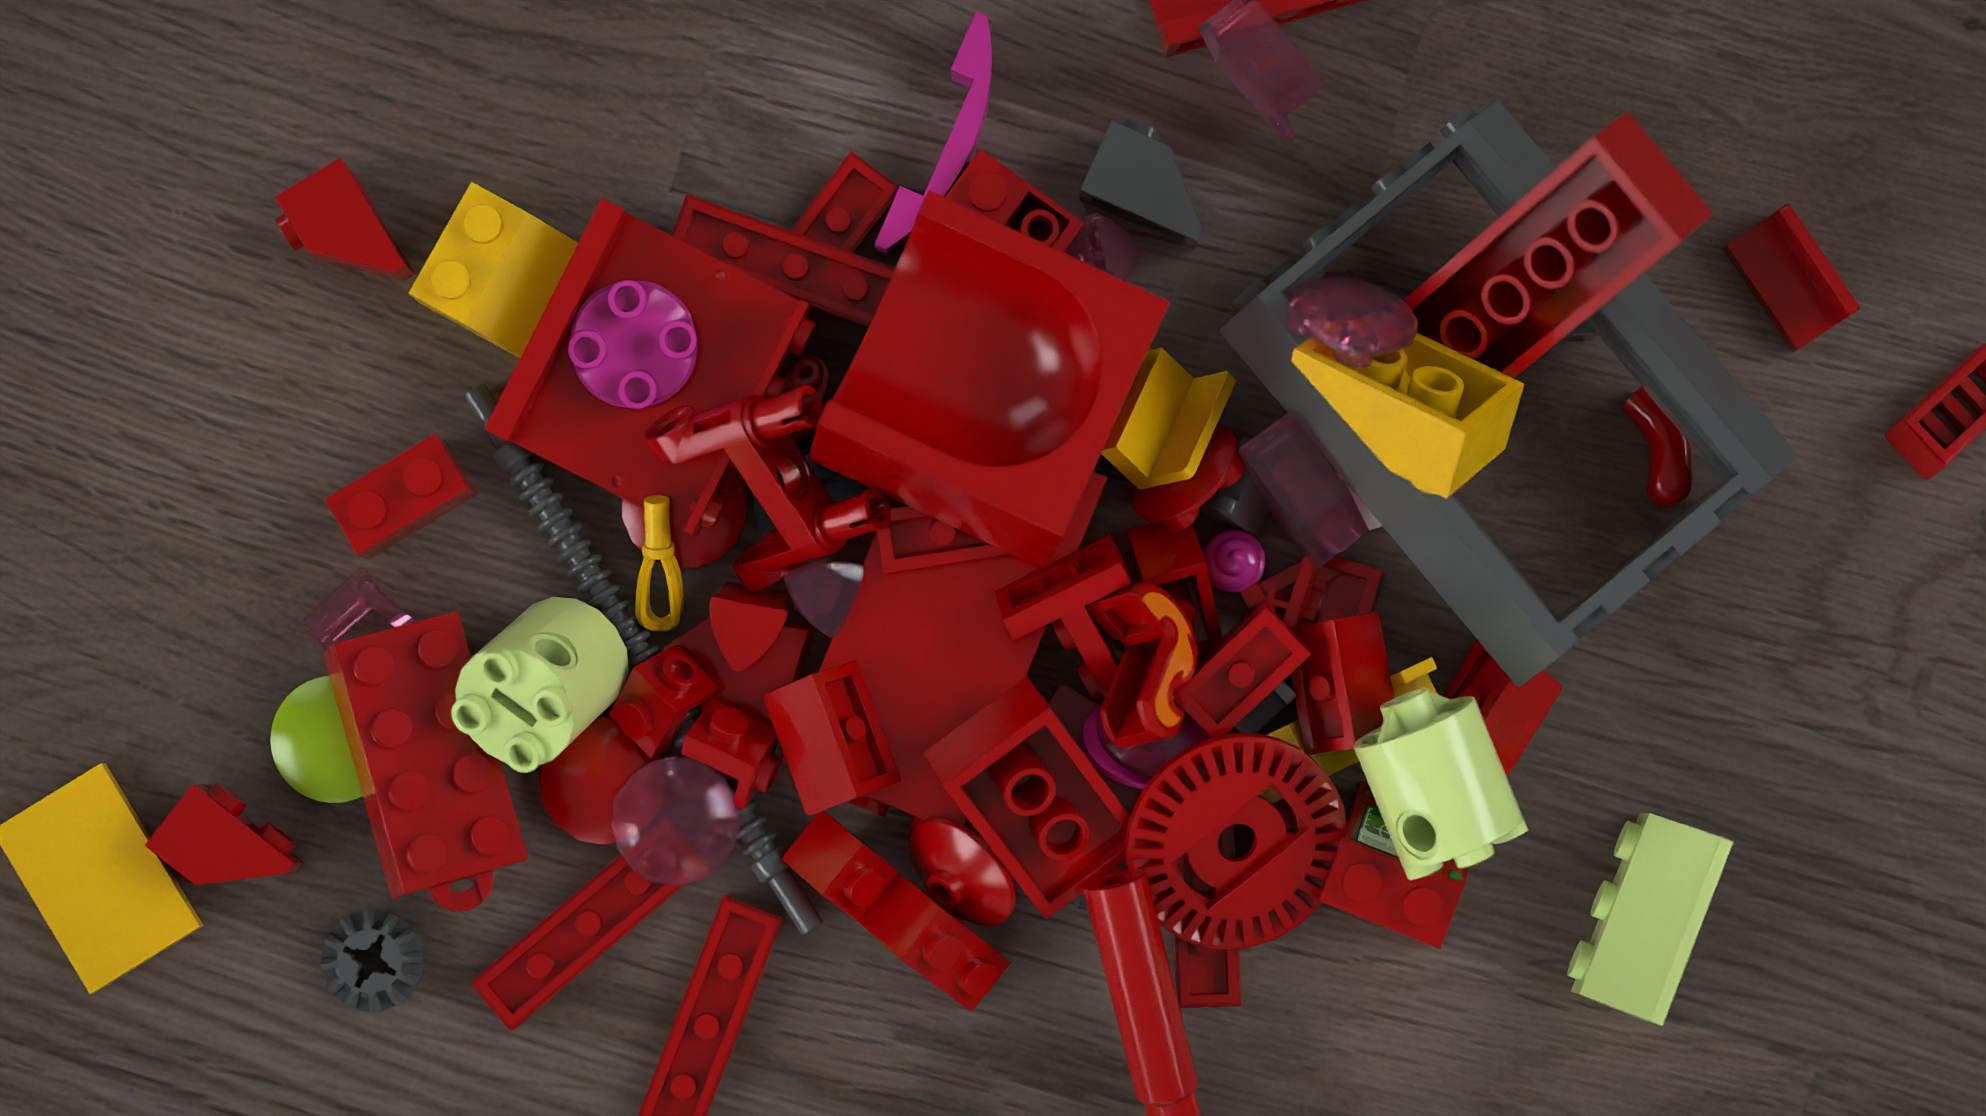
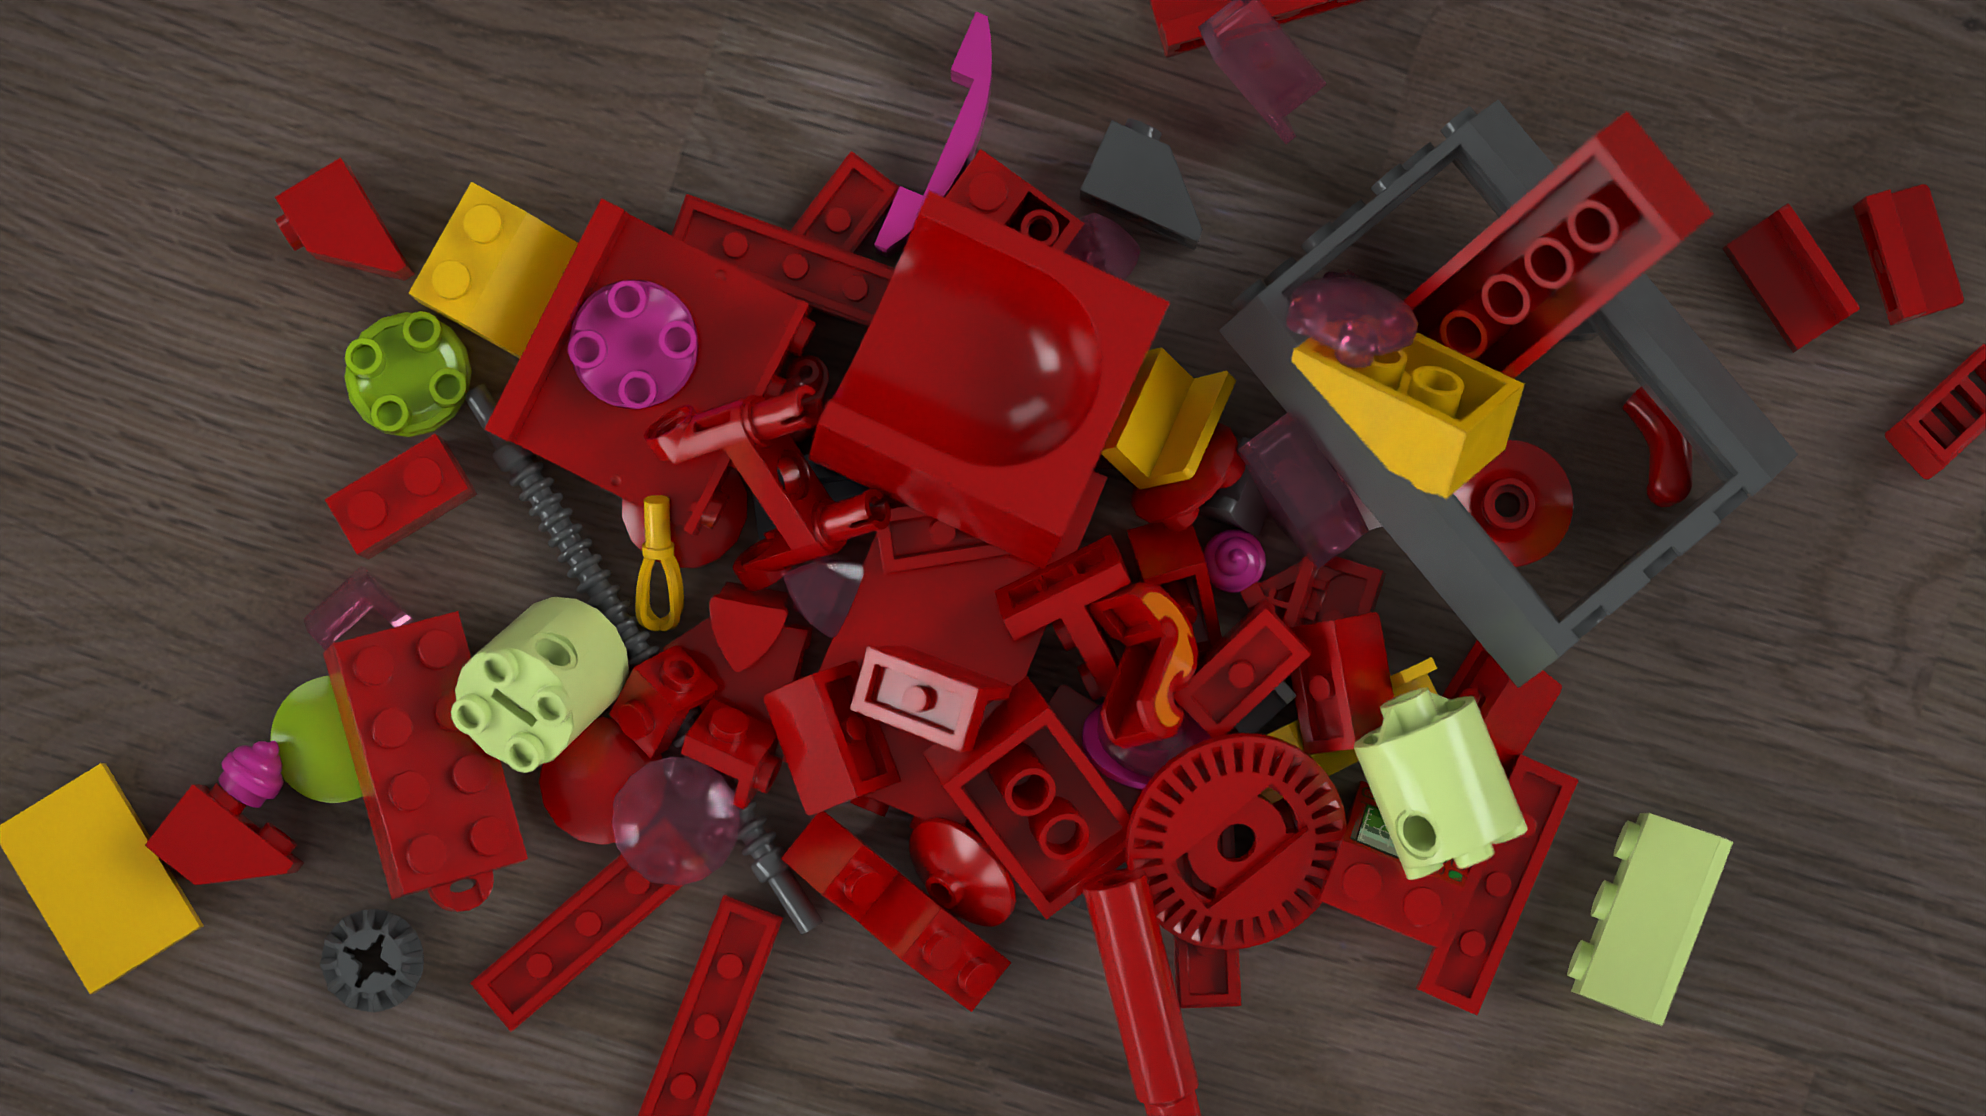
none -> dark pink plate [218,741,284,808]
none -> lime dish [344,311,472,437]
none -> panel [850,645,1012,752]
none -> red plate [1416,754,1579,1016]
none -> red dish [1453,440,1574,567]
none -> red panel [1853,184,1964,326]

